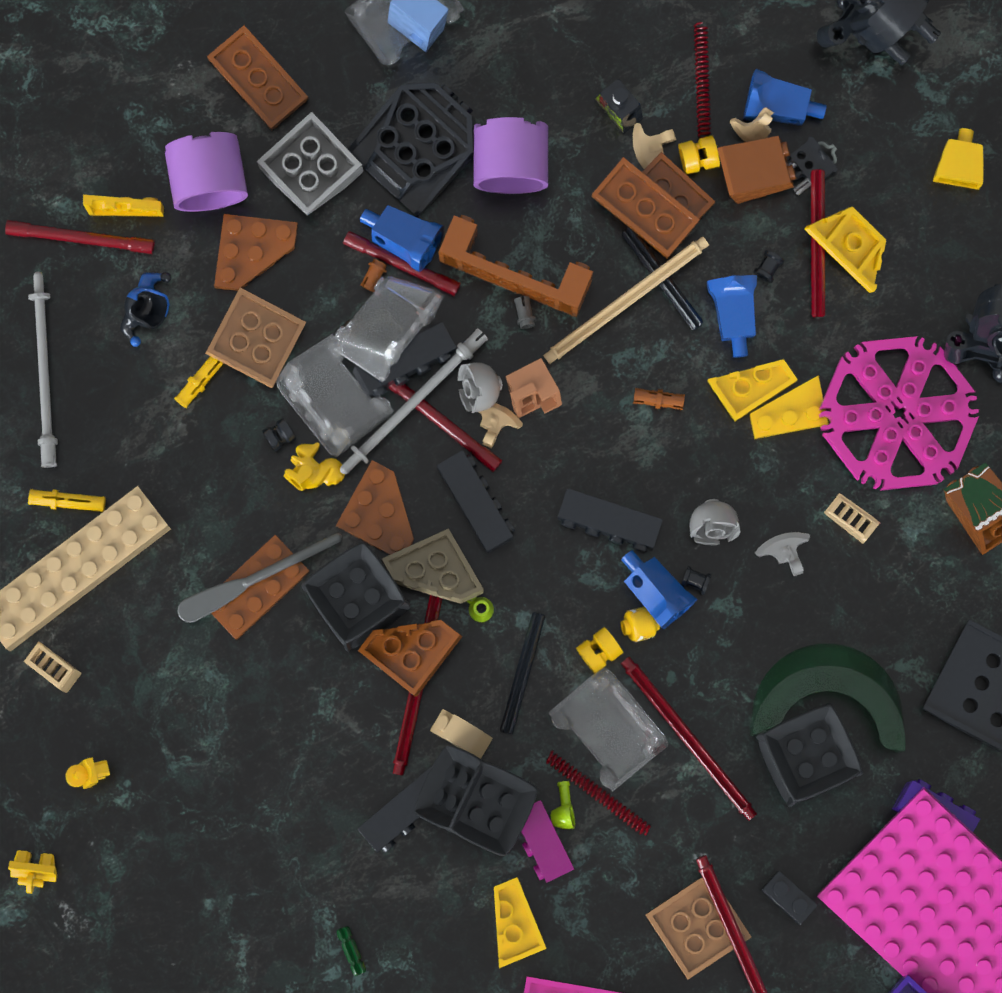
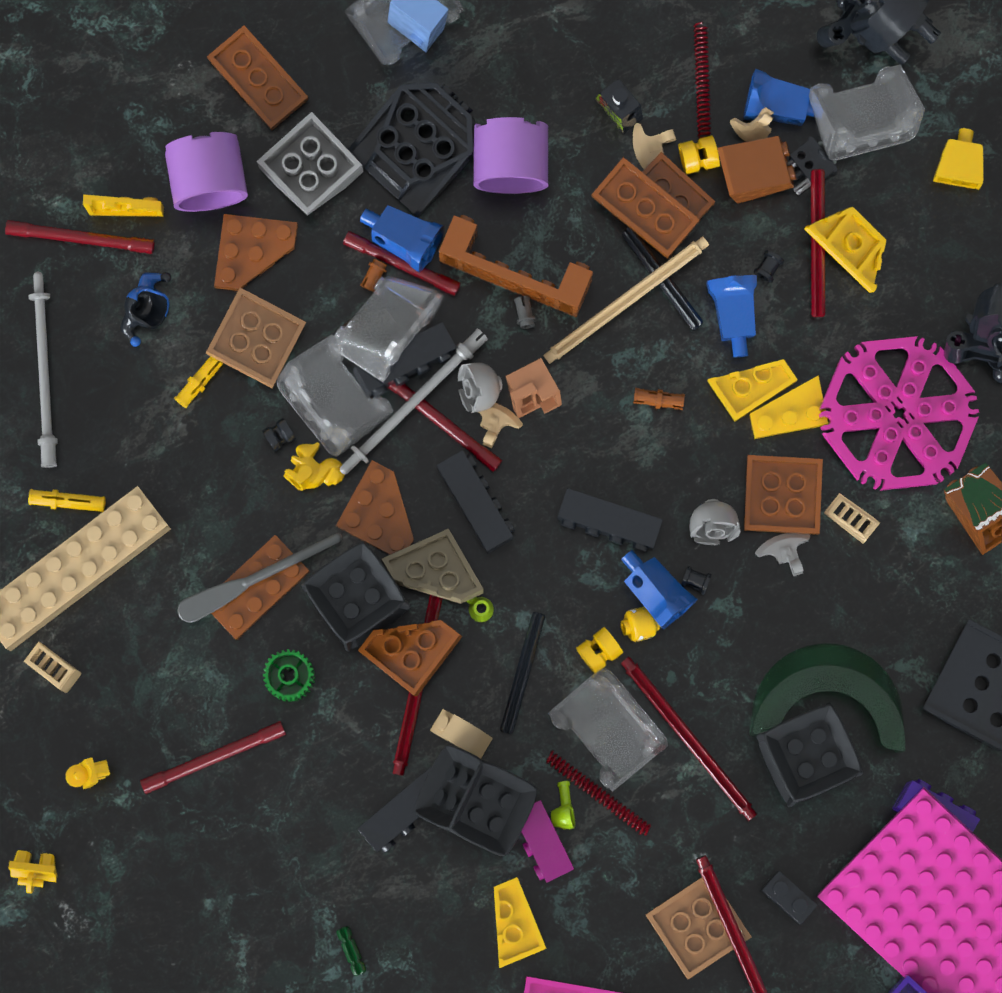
none -> dark red piece [140,721,286,794]
none -> green brick [263,649,315,702]
none -> dark orange plate [744,455,823,535]
none -> clear windscreen [809,65,925,161]

